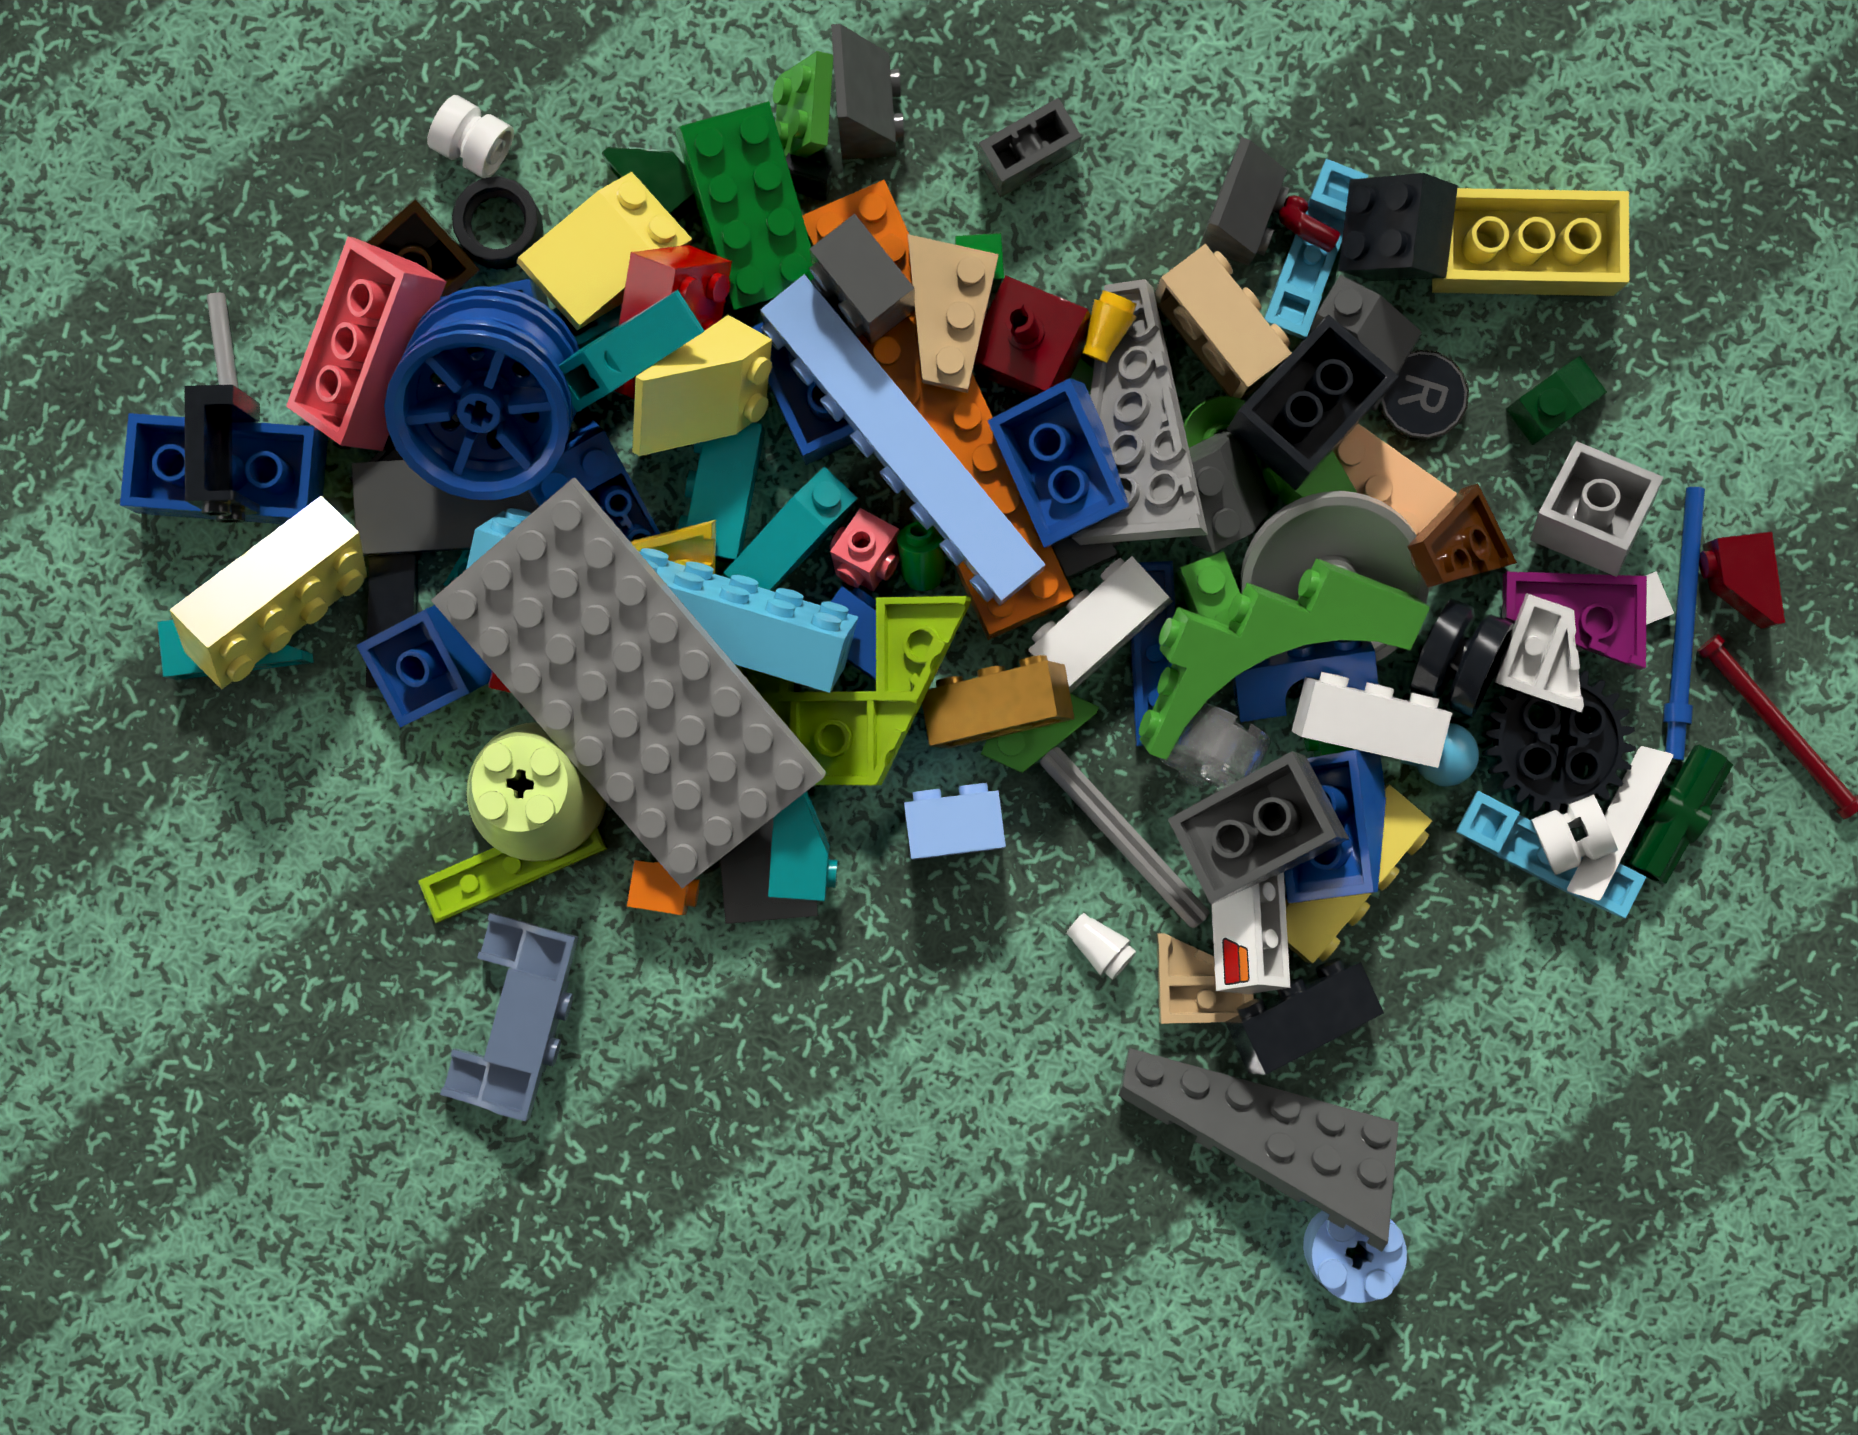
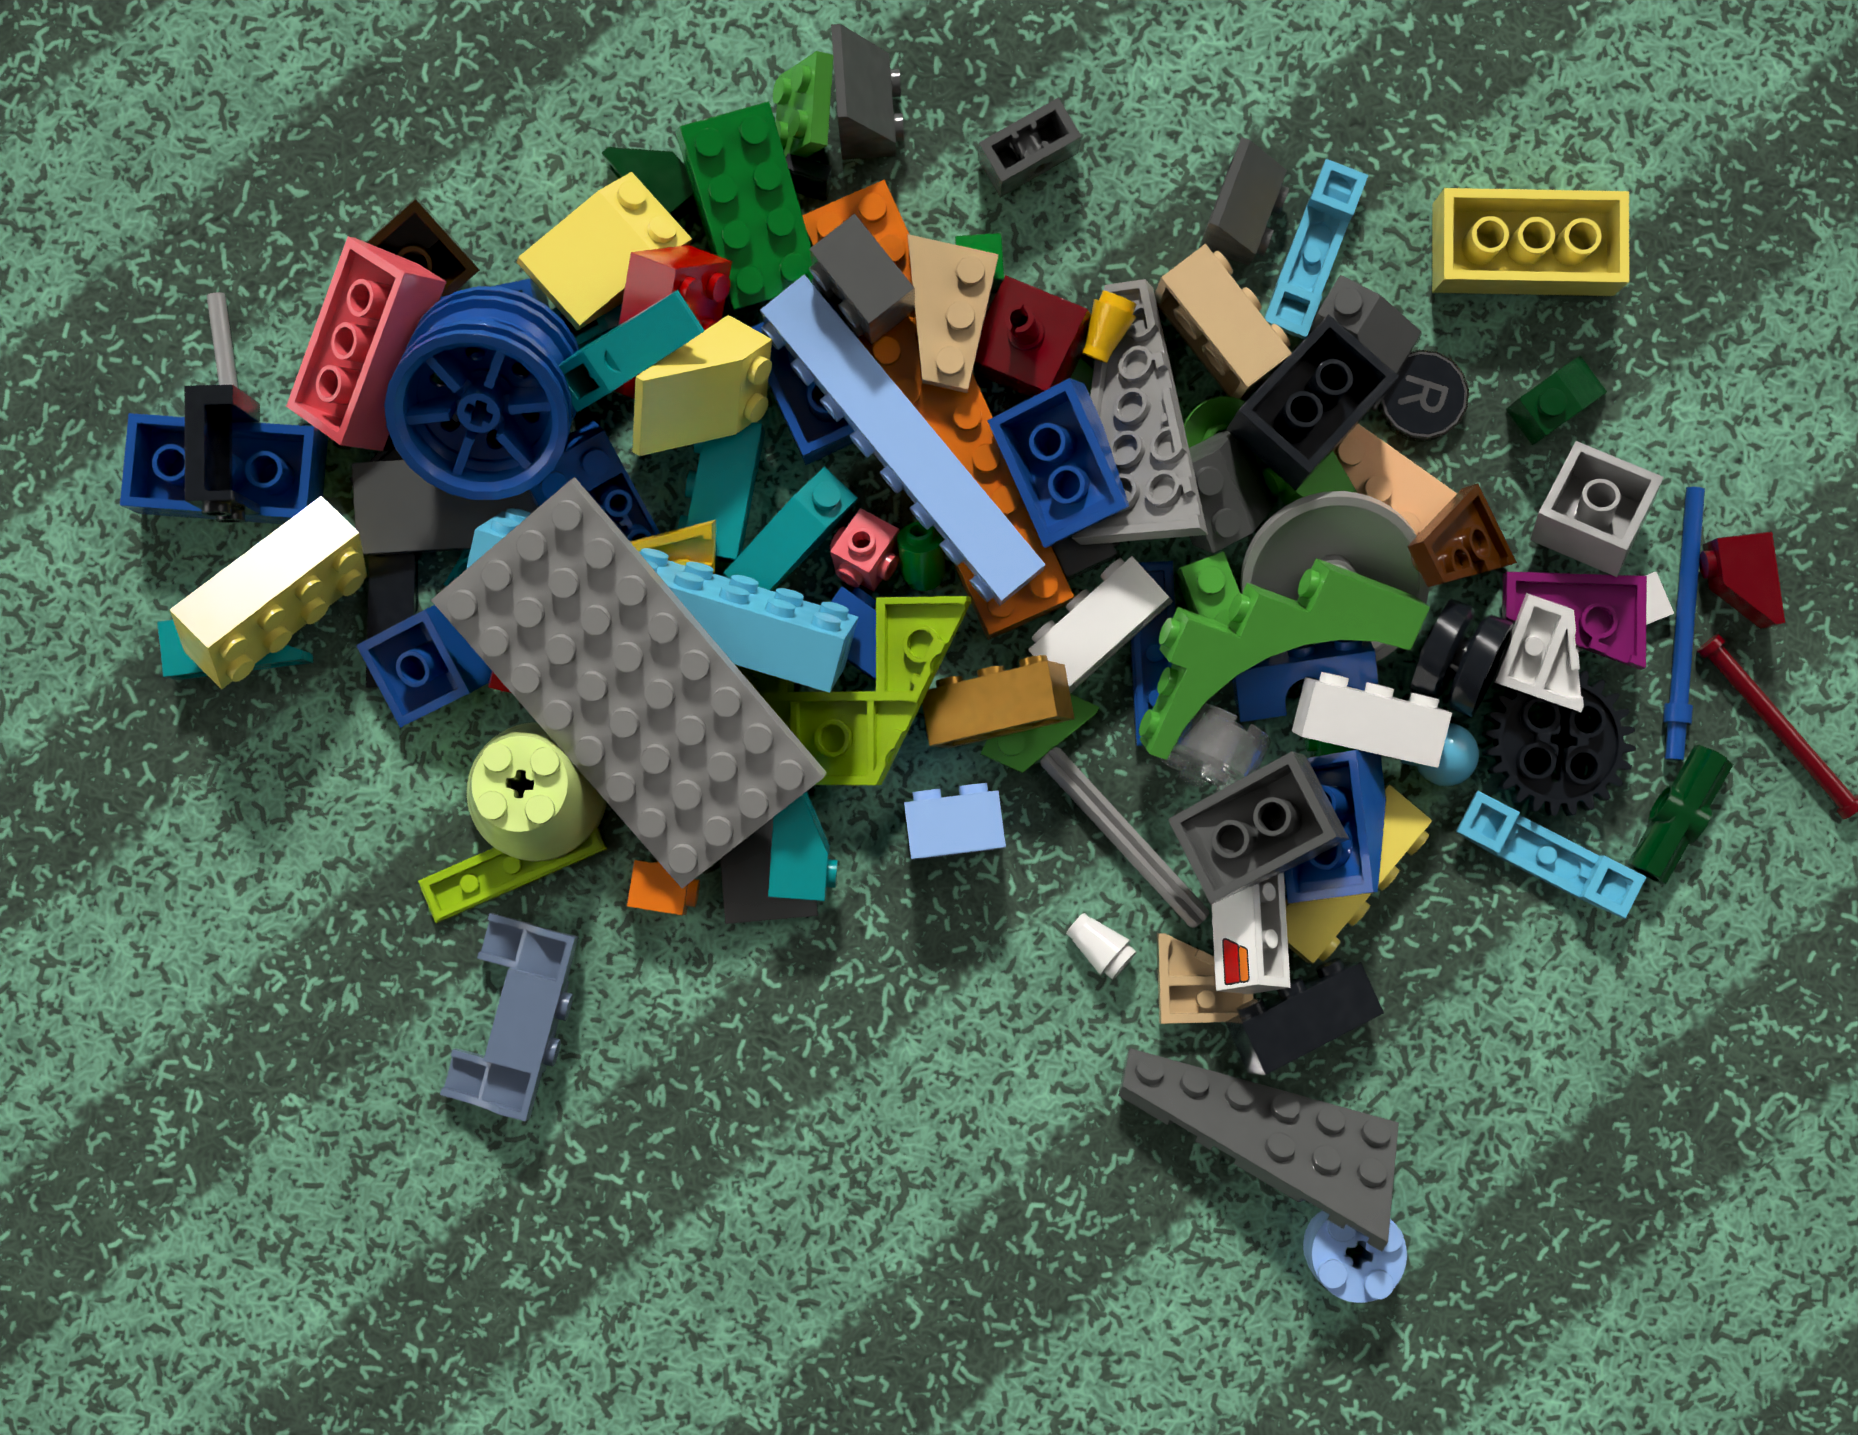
white wheel [427,95,514,178] -> none
black tyre [452,176,543,270] -> none
dark red arm [1278,195,1340,252] -> none
black brick [1338,173,1458,281] -> none
white wheel [1531,795,1618,875] -> none
white sticker [1567,746,1673,901] -> none

